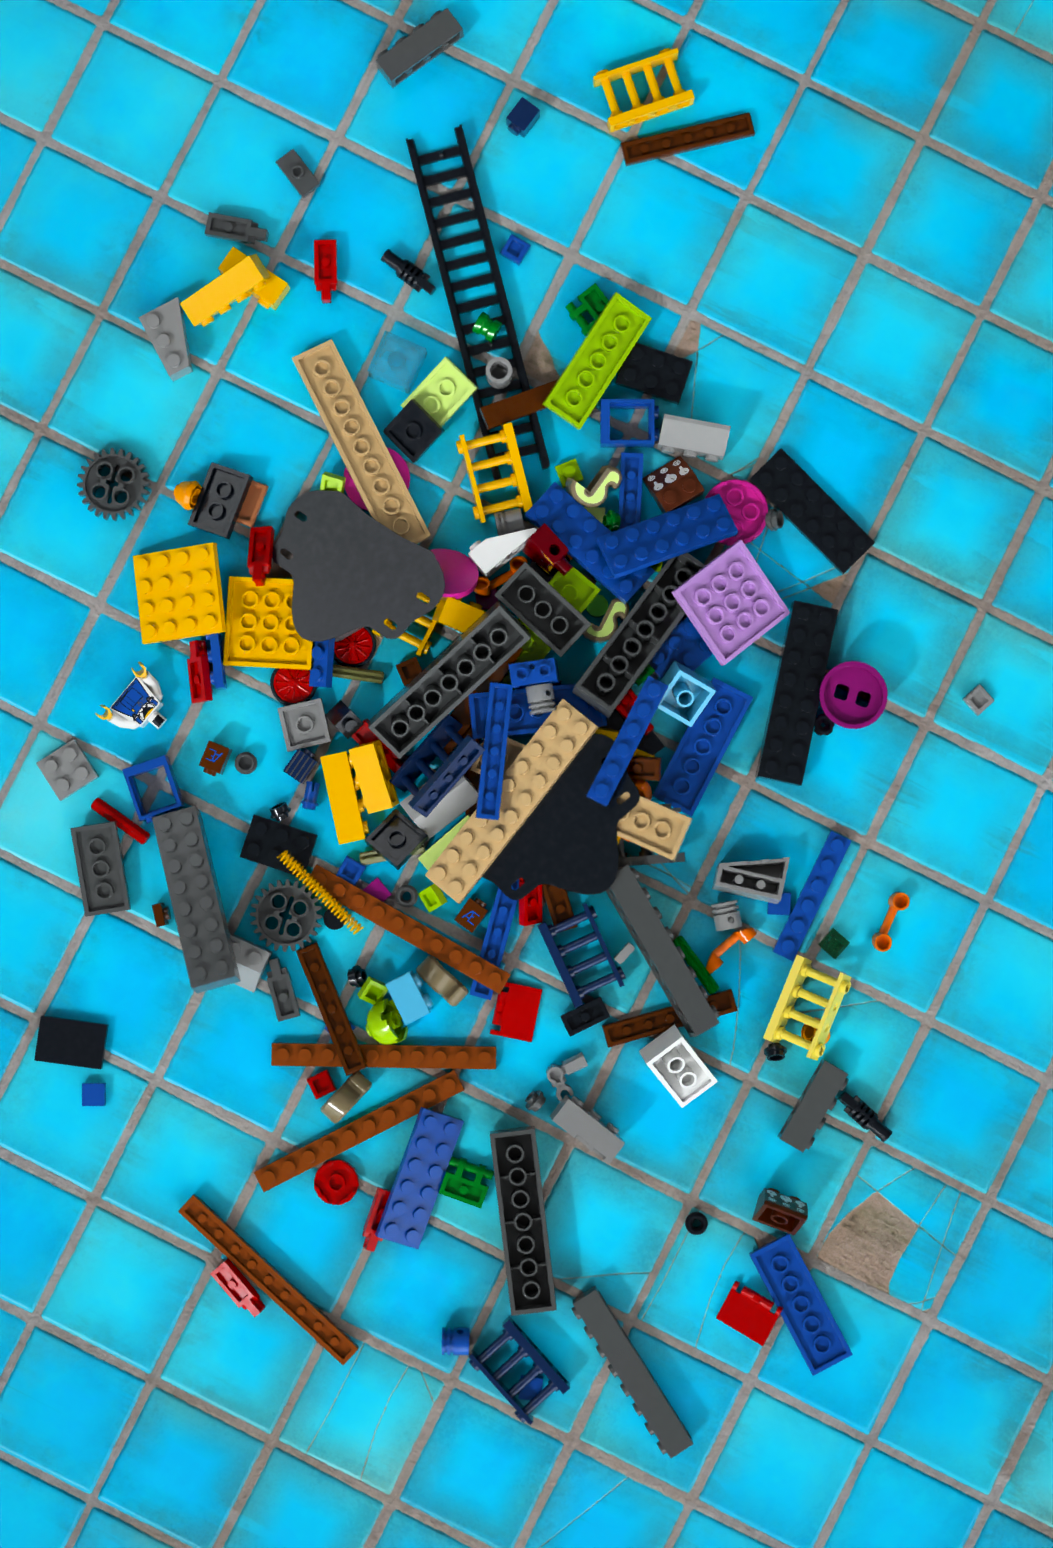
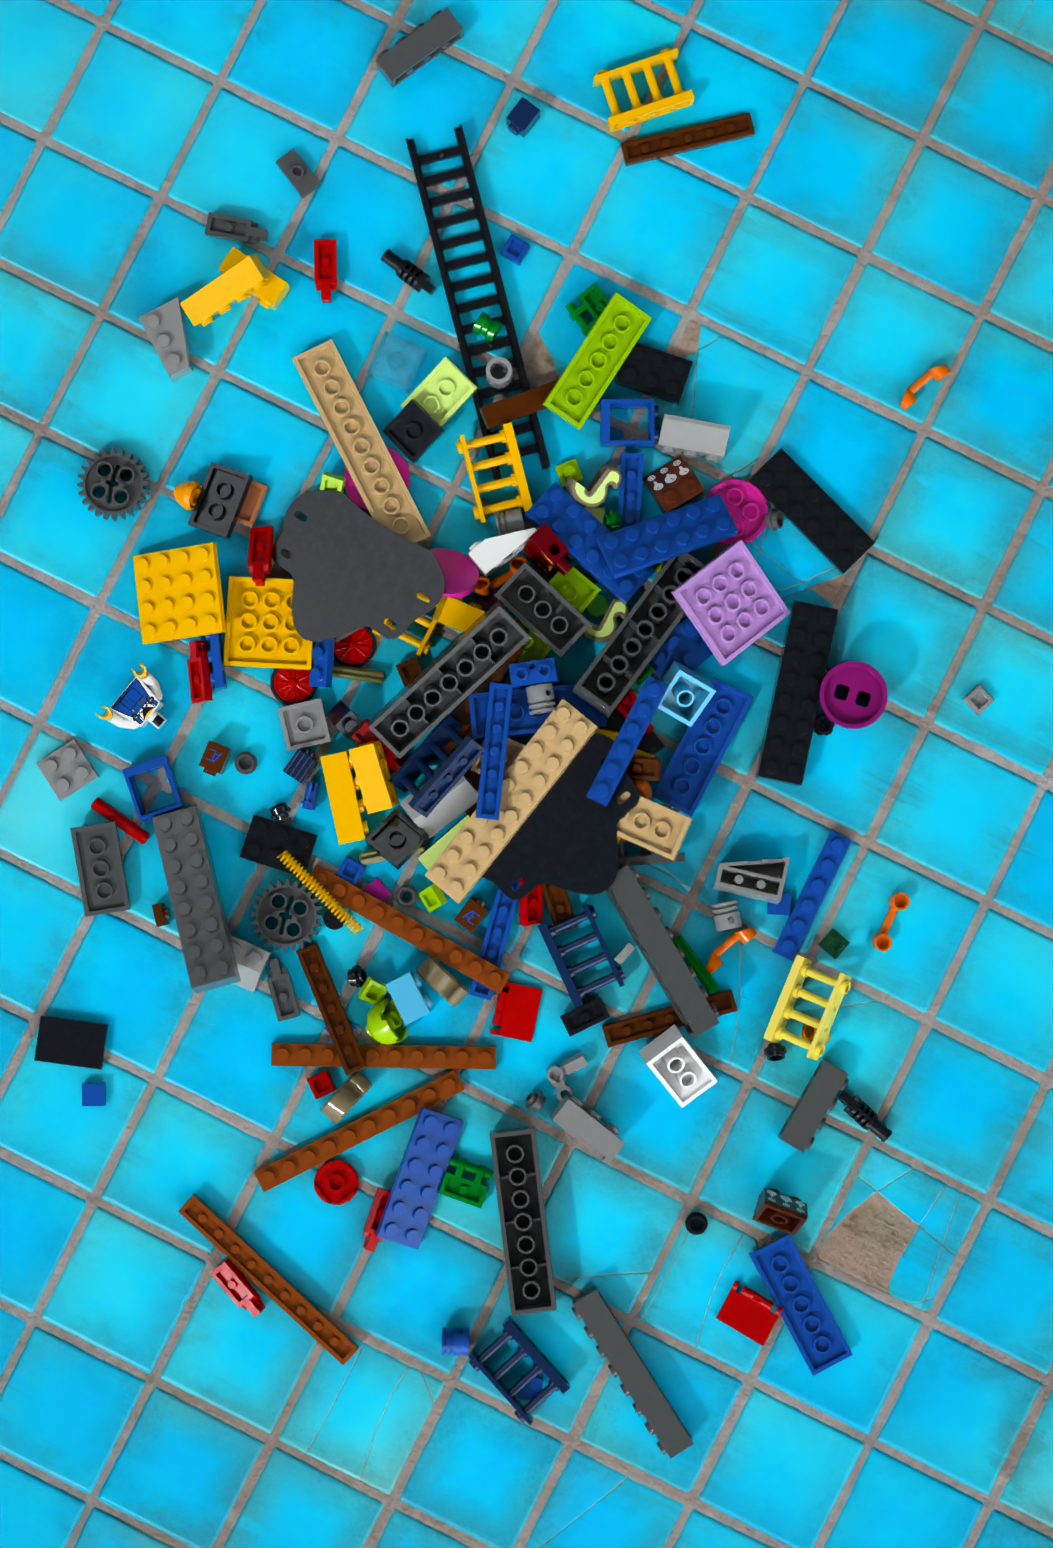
none -> orange bar [900,365,951,411]

